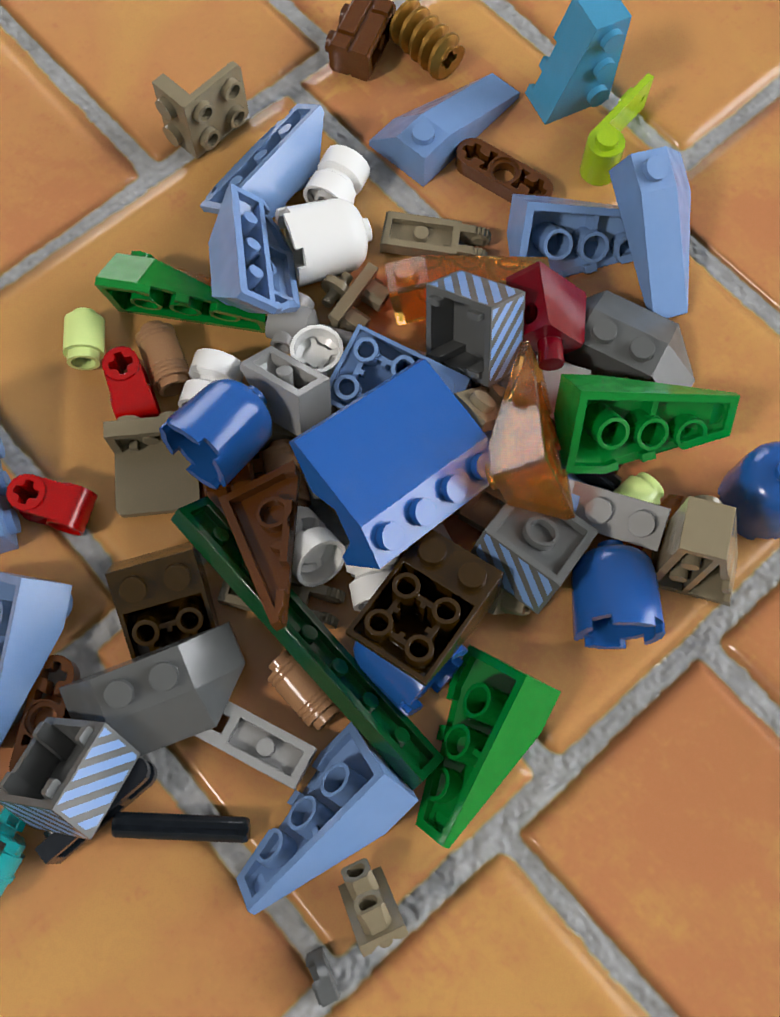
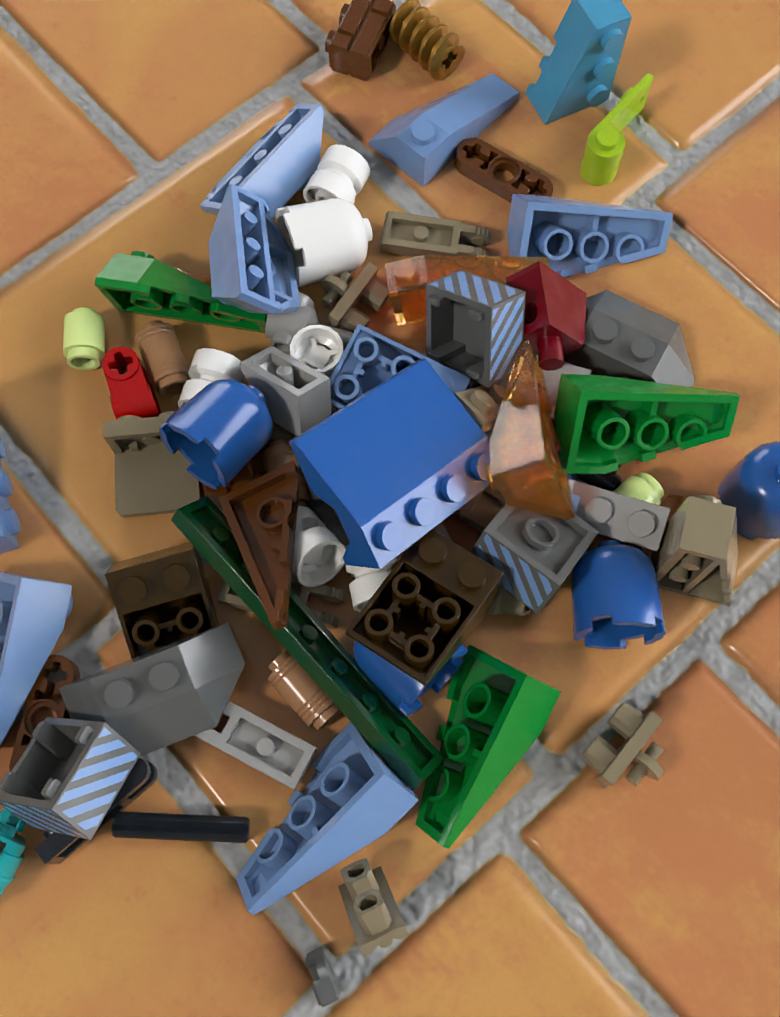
red piece [6,474,98,536] -> none
dark tan bracket [152,61,249,159] -> none
medium blue wedge [609,146,691,319] -> none
none -> dark tan hips [581,703,664,788]

